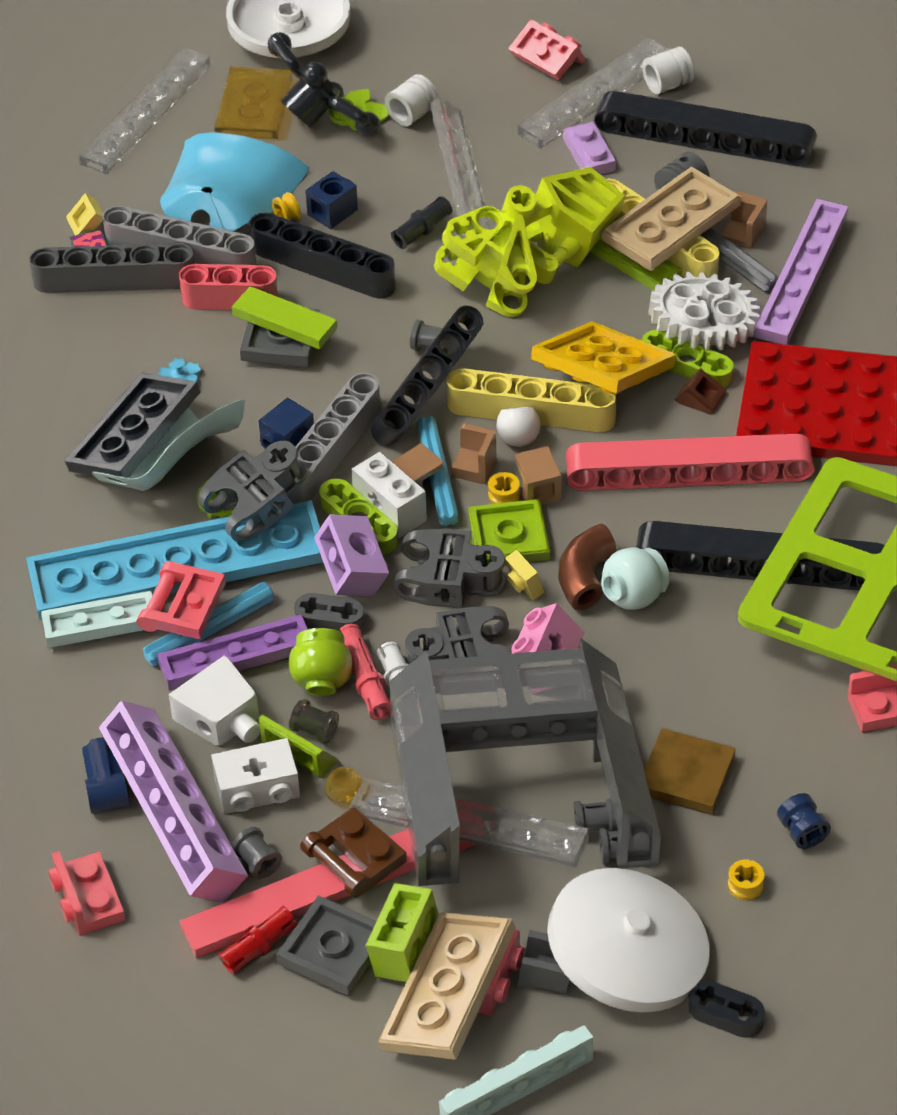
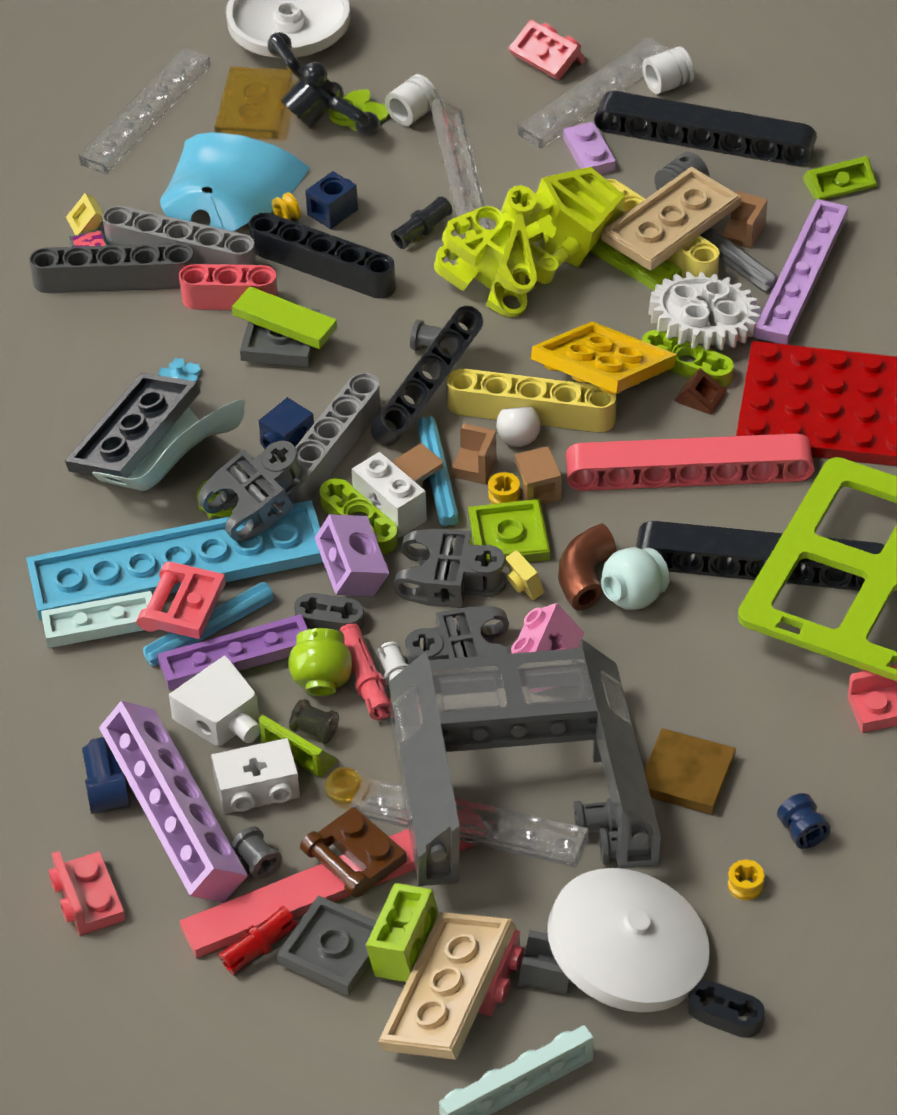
none -> lime slope [802,156,878,201]

